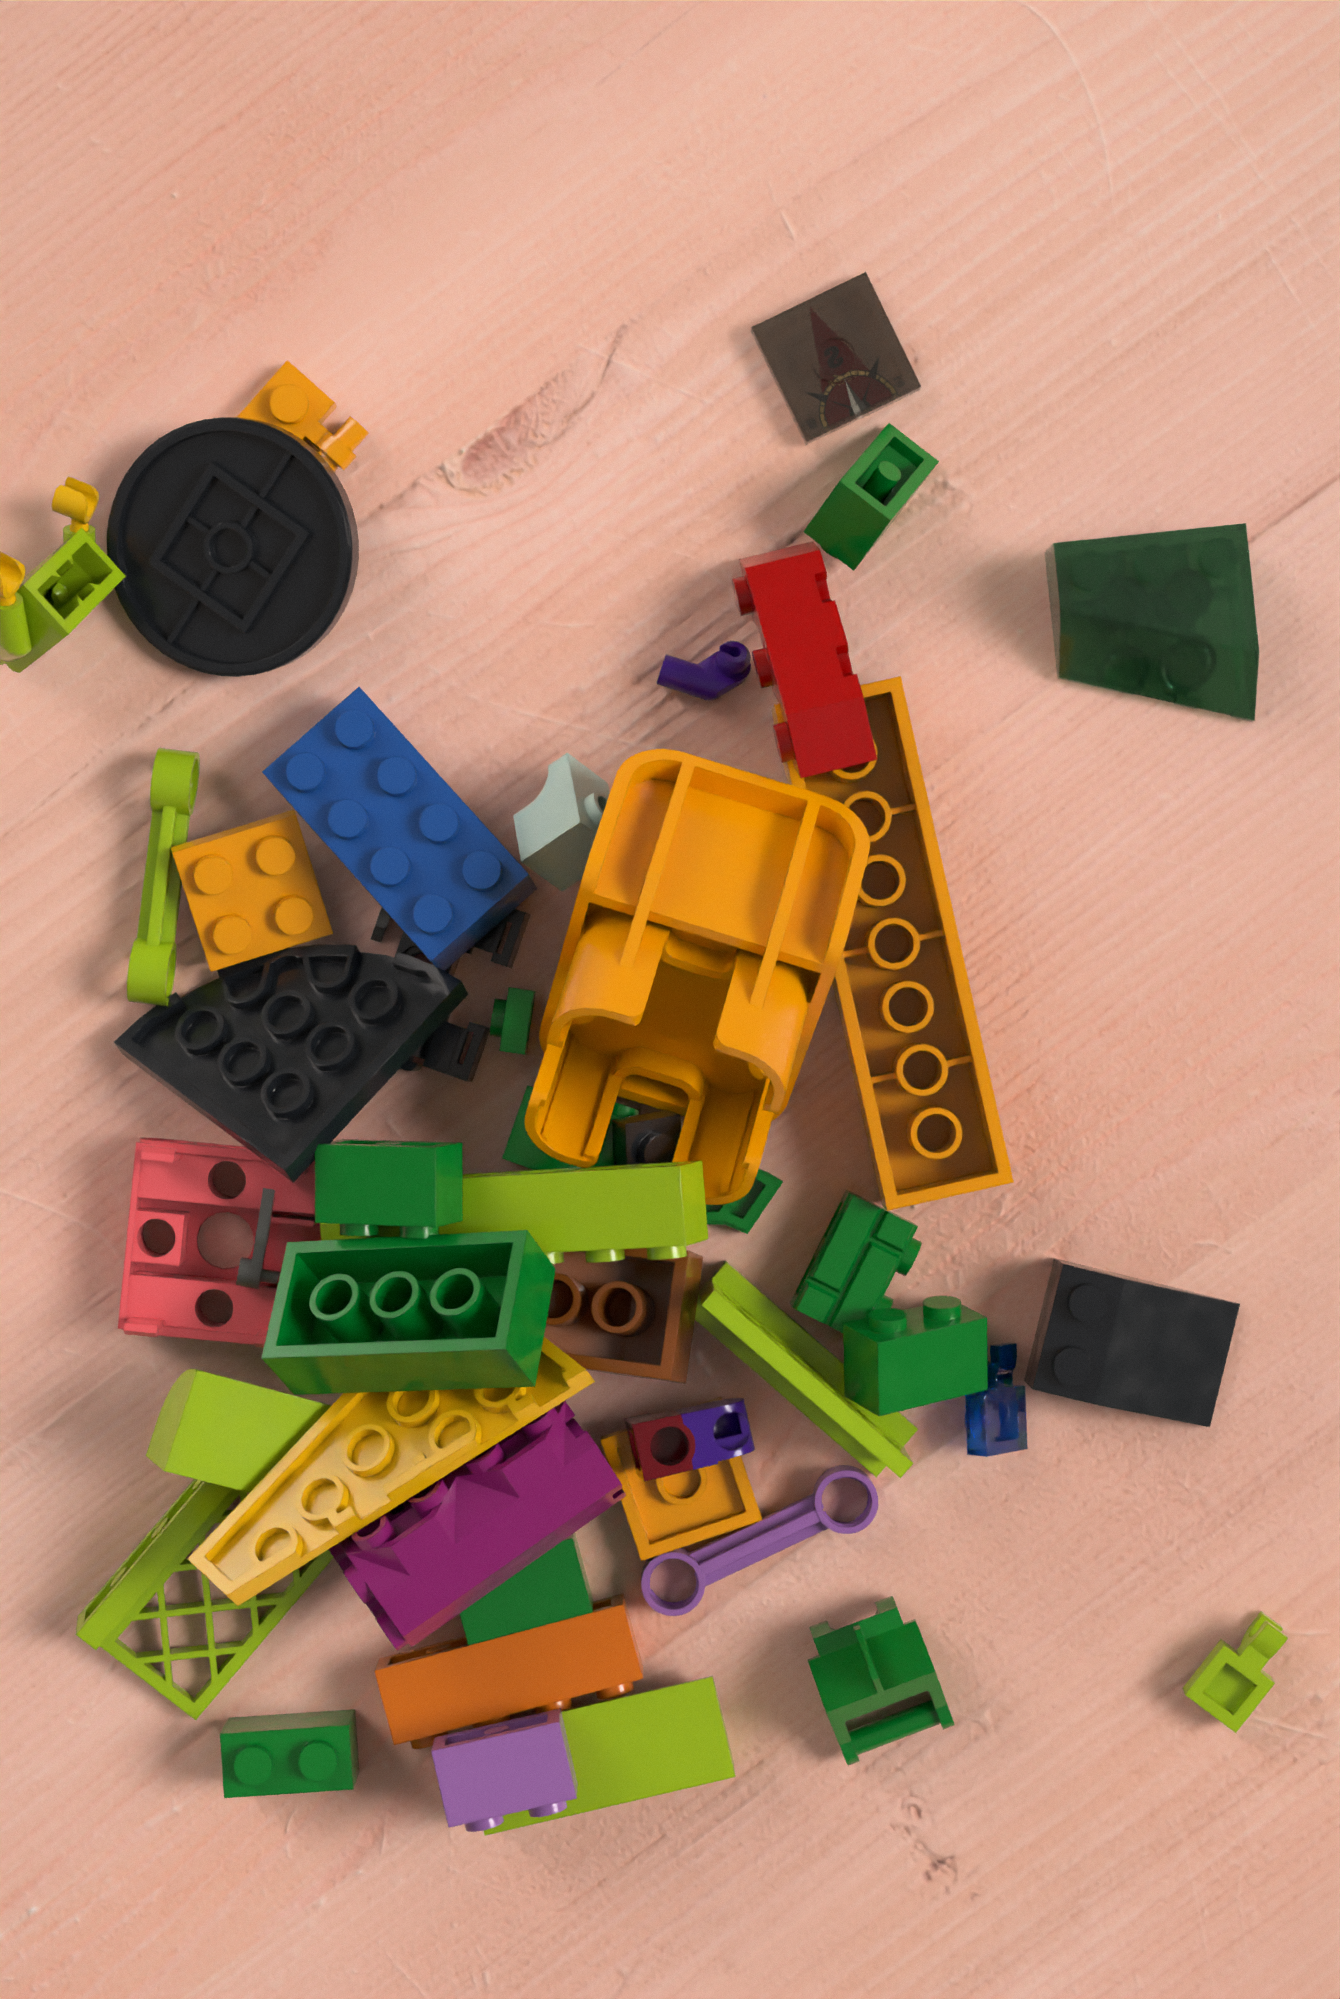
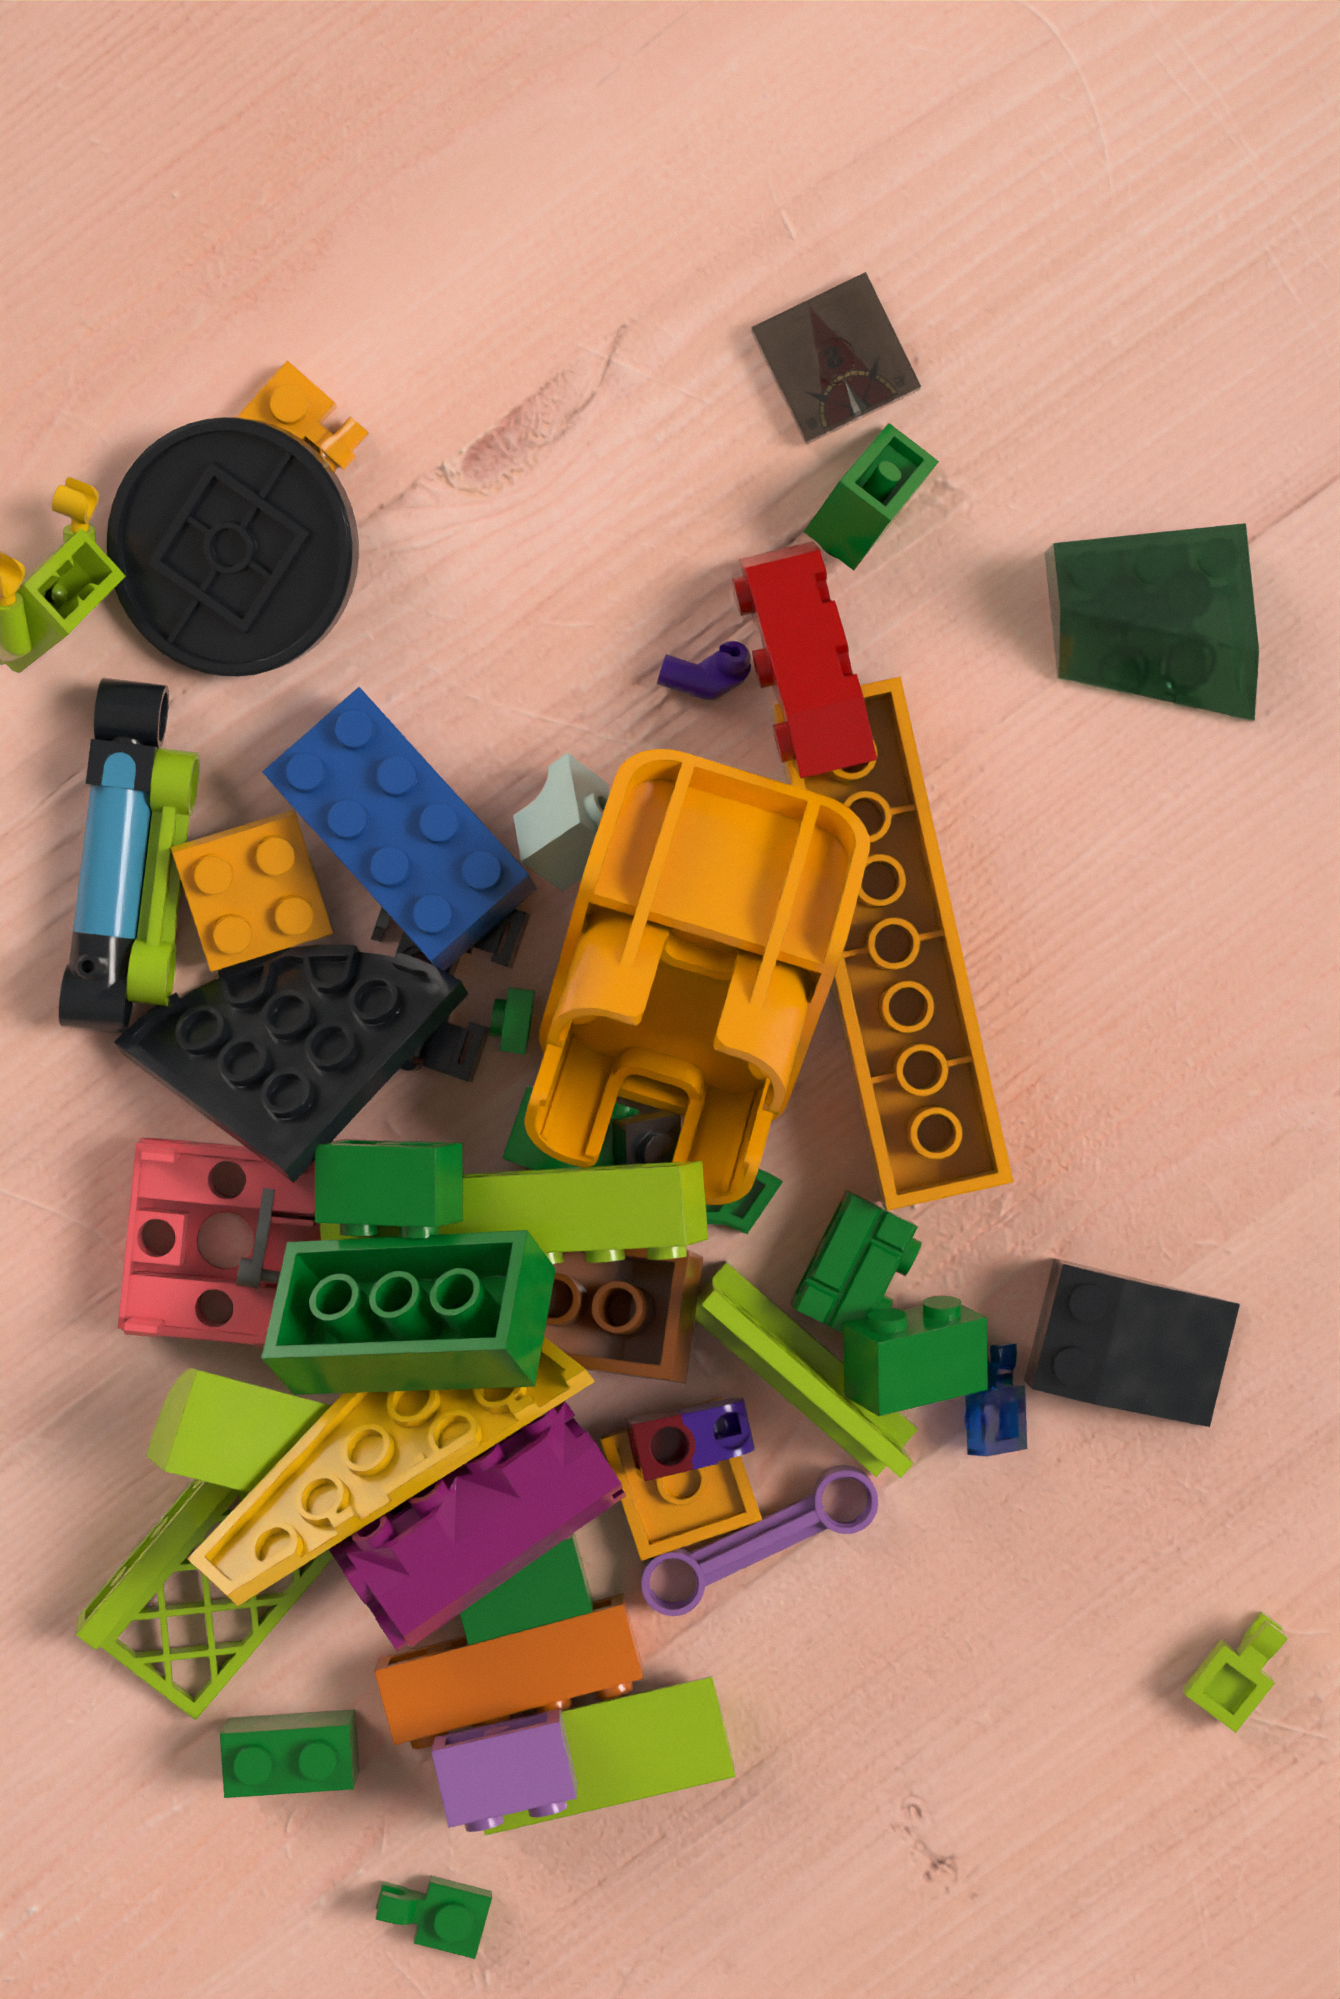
green piece [808,1596,955,1766] -> none
none -> piece [59,678,169,1034]
none -> green plate [375,1875,492,1959]

